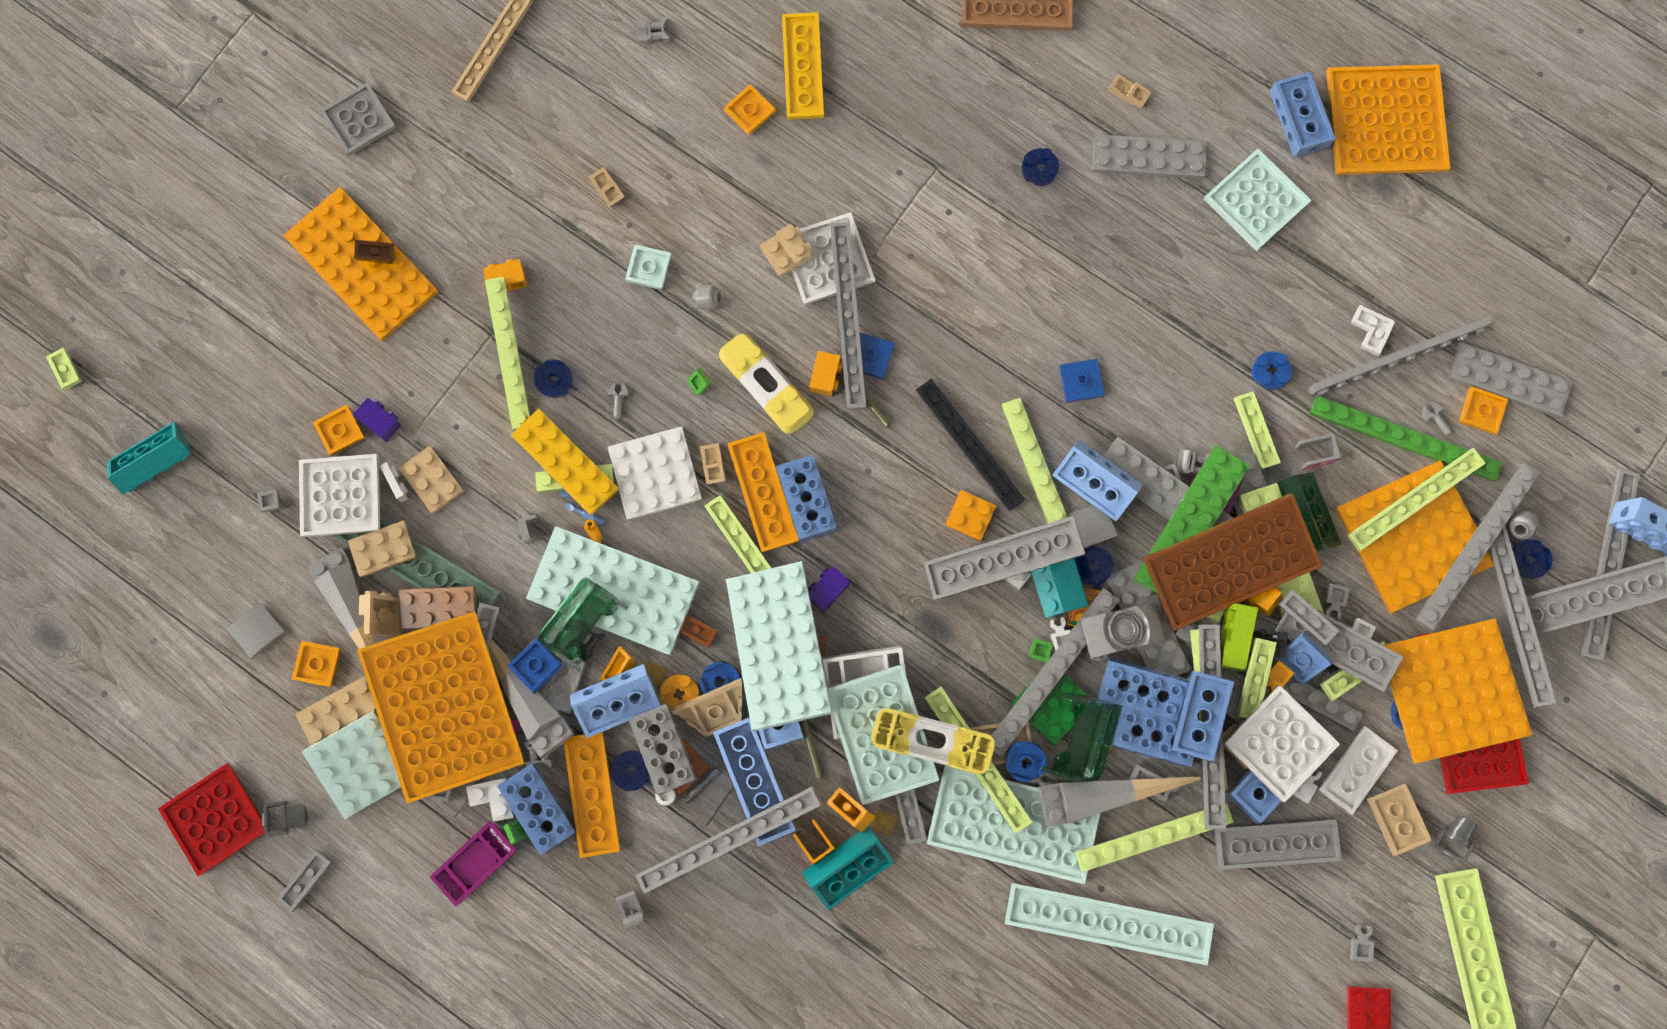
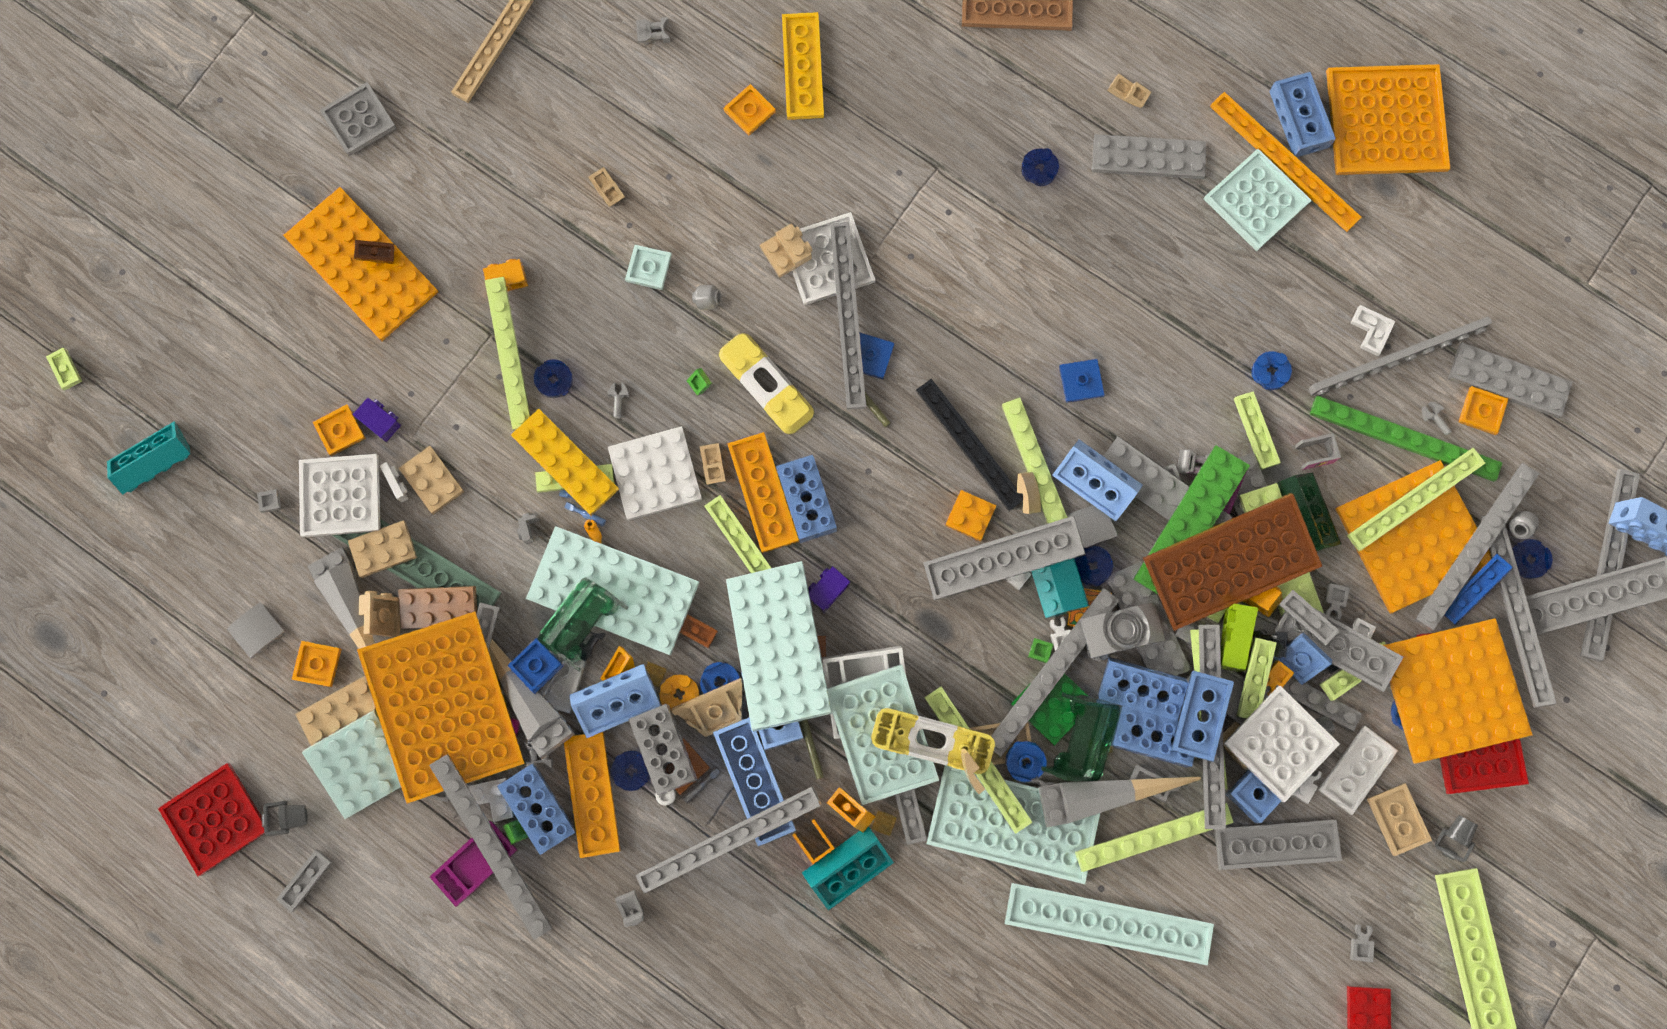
light orange brick [809,351,843,397] -> none
none -> light grey plate [429,754,552,940]
none -> tan slope [961,749,985,794]
none -> tan slope [1017,472,1041,514]
none -> light orange plate [1210,92,1362,232]
none -> blue plate [1444,554,1513,625]

